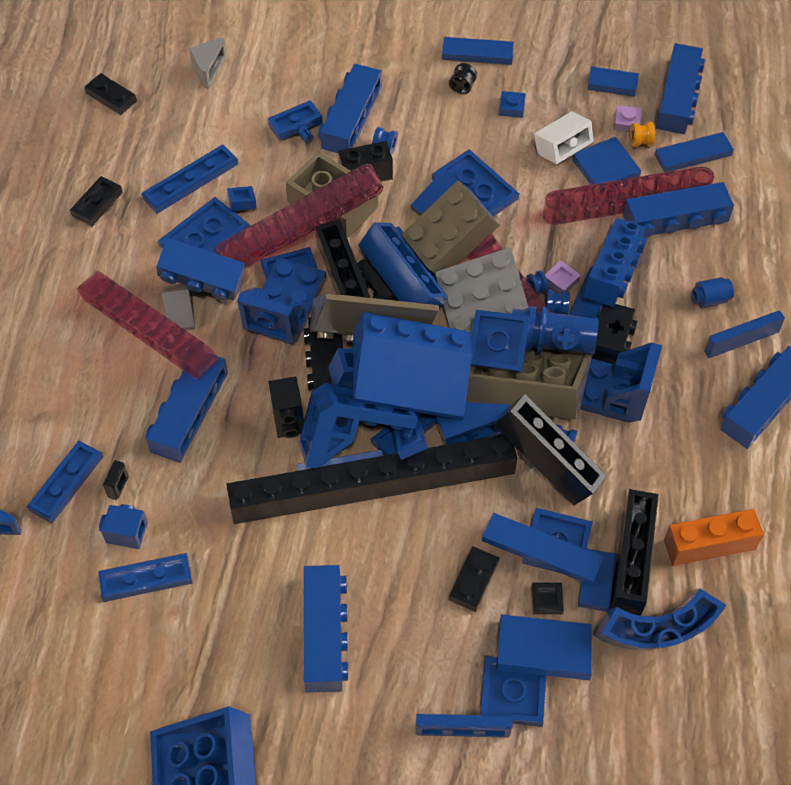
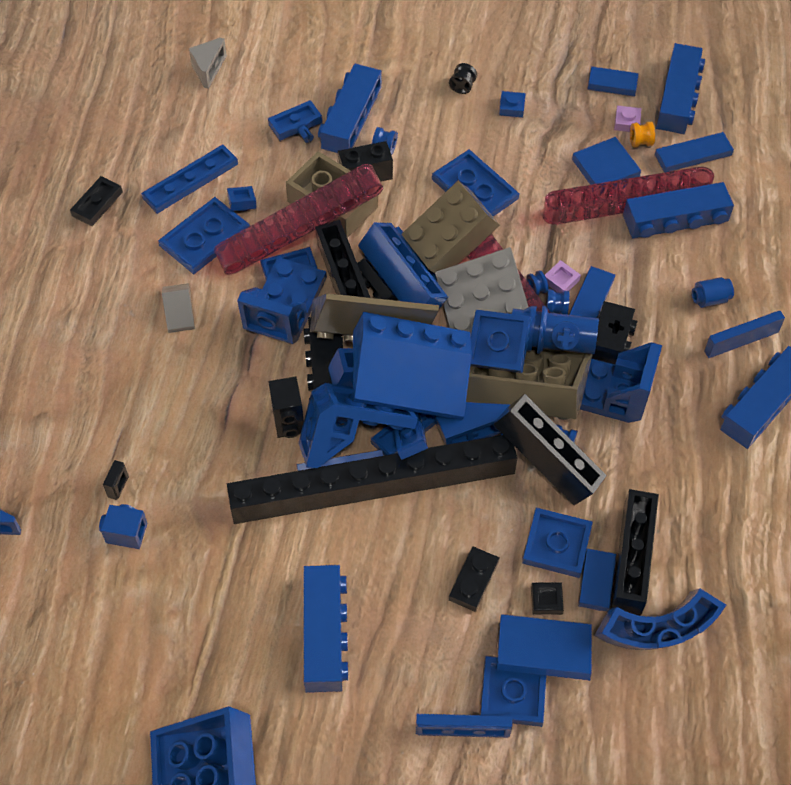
blue tile [27,440,103,523] -> none
clear pink beam [77,271,219,380] -> none
black plate [84,73,137,115] -> none
blue tile [98,553,193,602] -> none
blue brick [145,349,228,463] -> none
blue slope [156,238,245,301] -> none
blue tile [410,170,462,216] -> none
blue tile [442,37,514,65] -> none
blue tile [482,512,604,586] -> none
white brick [534,111,594,164] -> none
blue brick [584,218,648,307] -> none
orange brick [664,509,764,566] -> none

